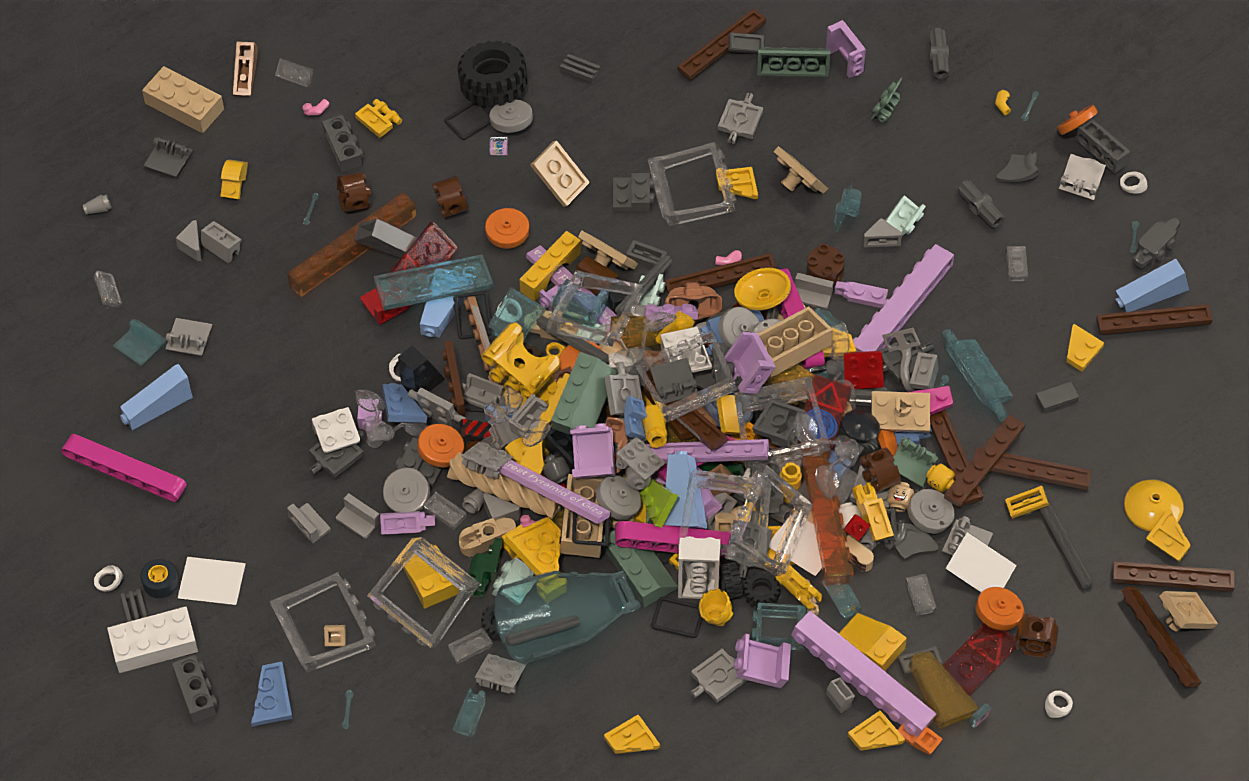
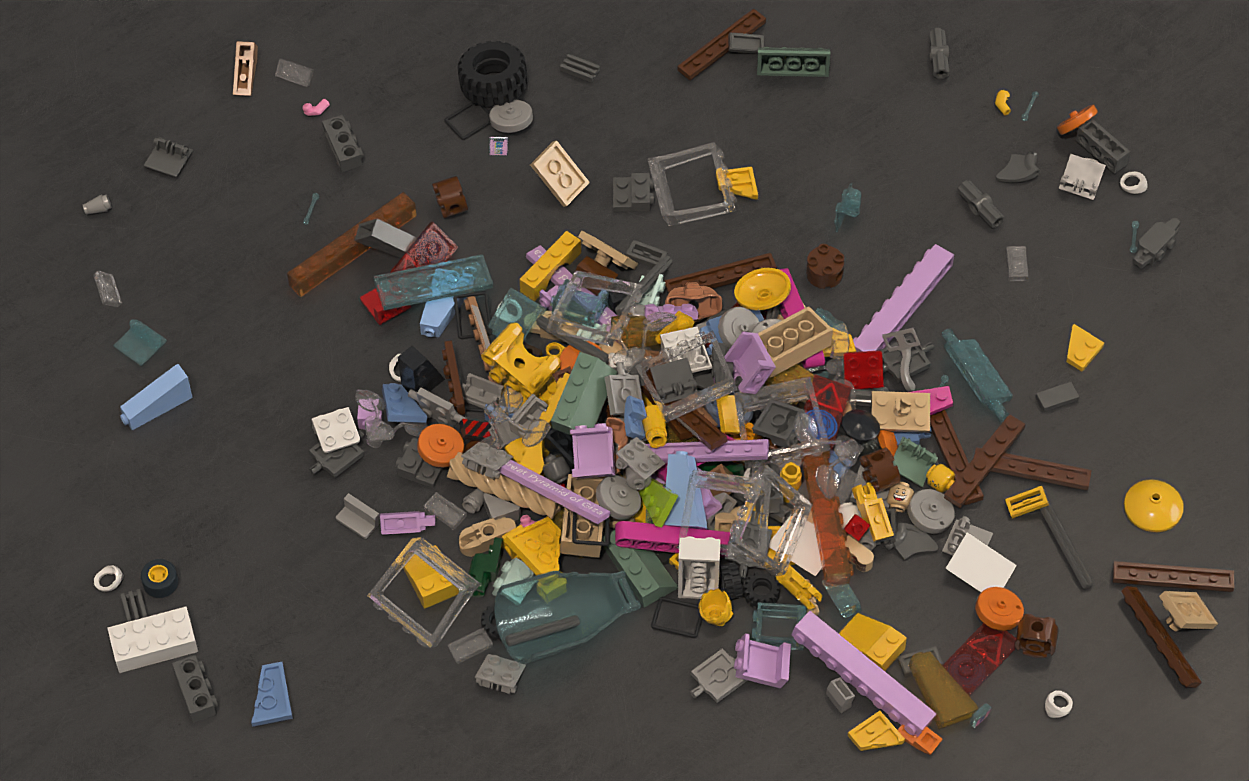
dark pink beam [61,434,187,502] -> none
tan brick [142,66,224,133] -> none
light grey hinge [165,318,212,356] -> none
light grey slope [176,220,202,261] -> none
white sticker [178,557,246,605] -> none
light grey hinge [201,221,241,263] -> none
yellow brick [220,160,248,199] -> none
clear windscreen [269,572,377,673] -> none
light grey panel [287,503,331,544] -> none
tan brick [324,625,346,646] -> none
reddish brown brick [336,172,371,212] -> none
clear light blue hinge [342,690,354,729] -> none
yellow plate [355,99,402,138] -> none
light grey wheel [383,468,430,513] -> none
clear light blue hinge [453,689,486,737] -> none
orange wheel [485,208,530,249] -> none
yellow wing [604,715,660,754] -> none
bright pink arm [715,250,742,266] -> none
light grey plate [718,93,763,144] -> none
tan plate [774,146,828,194] -> none
light grey panel [795,273,834,310] -> none
lavender panel [826,20,866,78] -> none
lavender hinge [835,281,888,308] -> none
light grey slope [863,218,902,247] -> none
sand green hinge [871,78,902,123] -> none
light aqua bracket [885,195,926,236] -> none
clear plate [906,574,937,616] -> none
light grey panel [910,352,939,390] -> none
reddish brown plate [1096,304,1213,335] -> none
light blue slope [1115,259,1189,312] -> none
yellow wing [1146,509,1191,562] -> none

